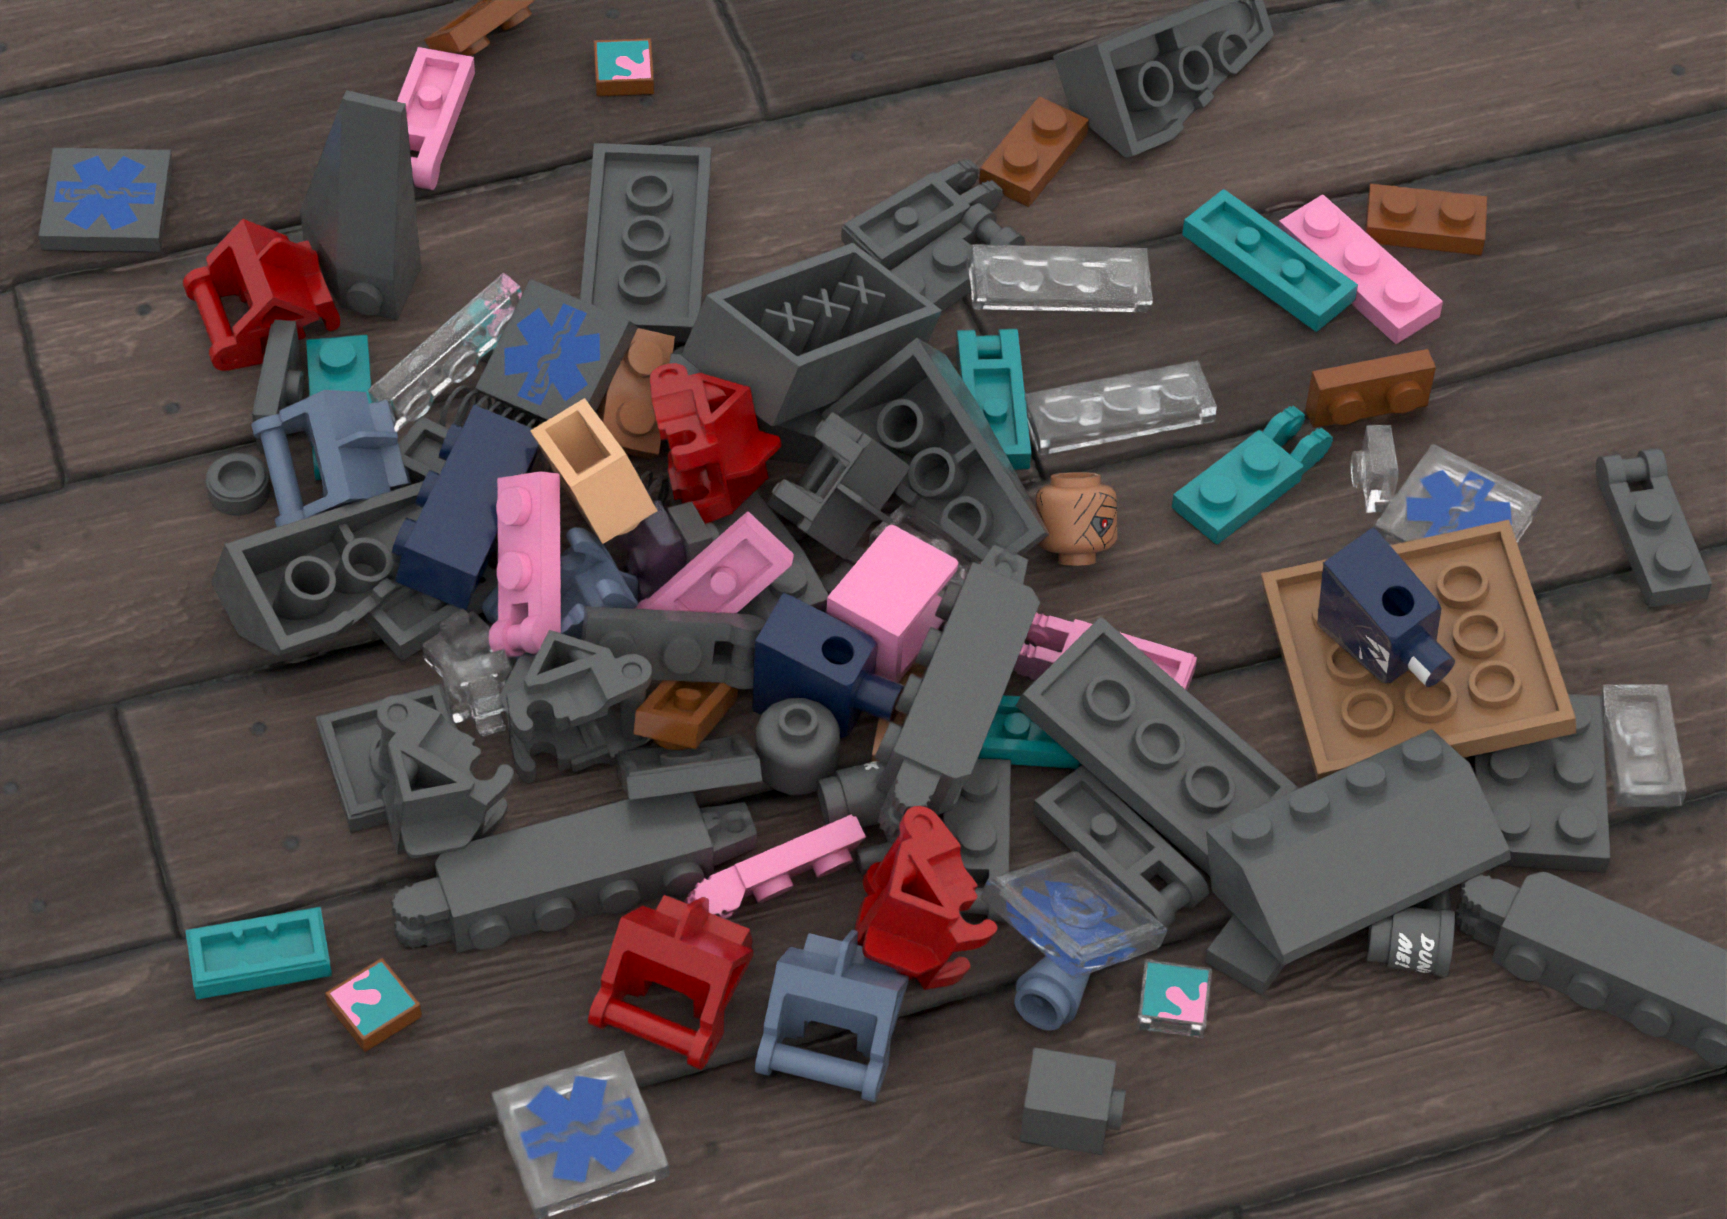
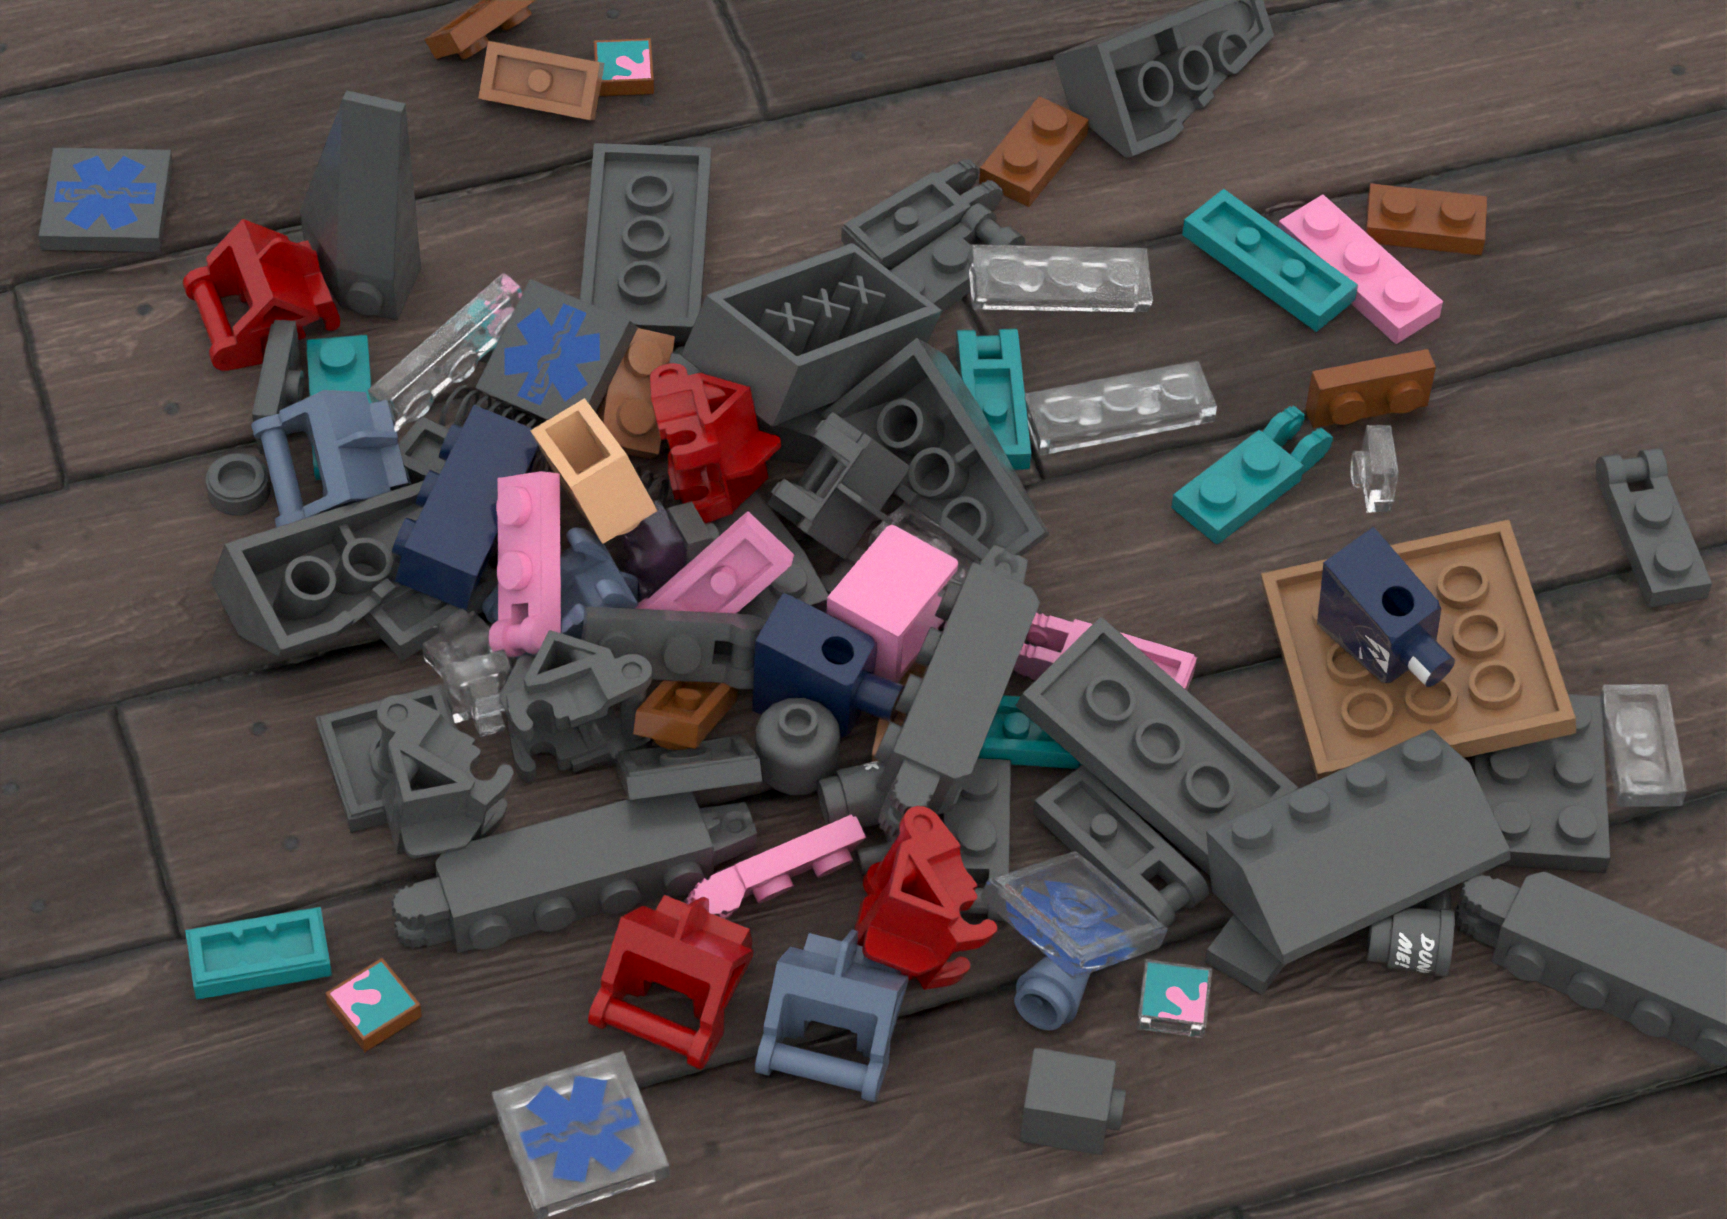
bright pink plate [397,47,475,190] -> none
nougat head [1035,472,1117,566] -> none
clear tile [1374,444,1543,545] -> none
none -> nougat plate [478,41,605,120]

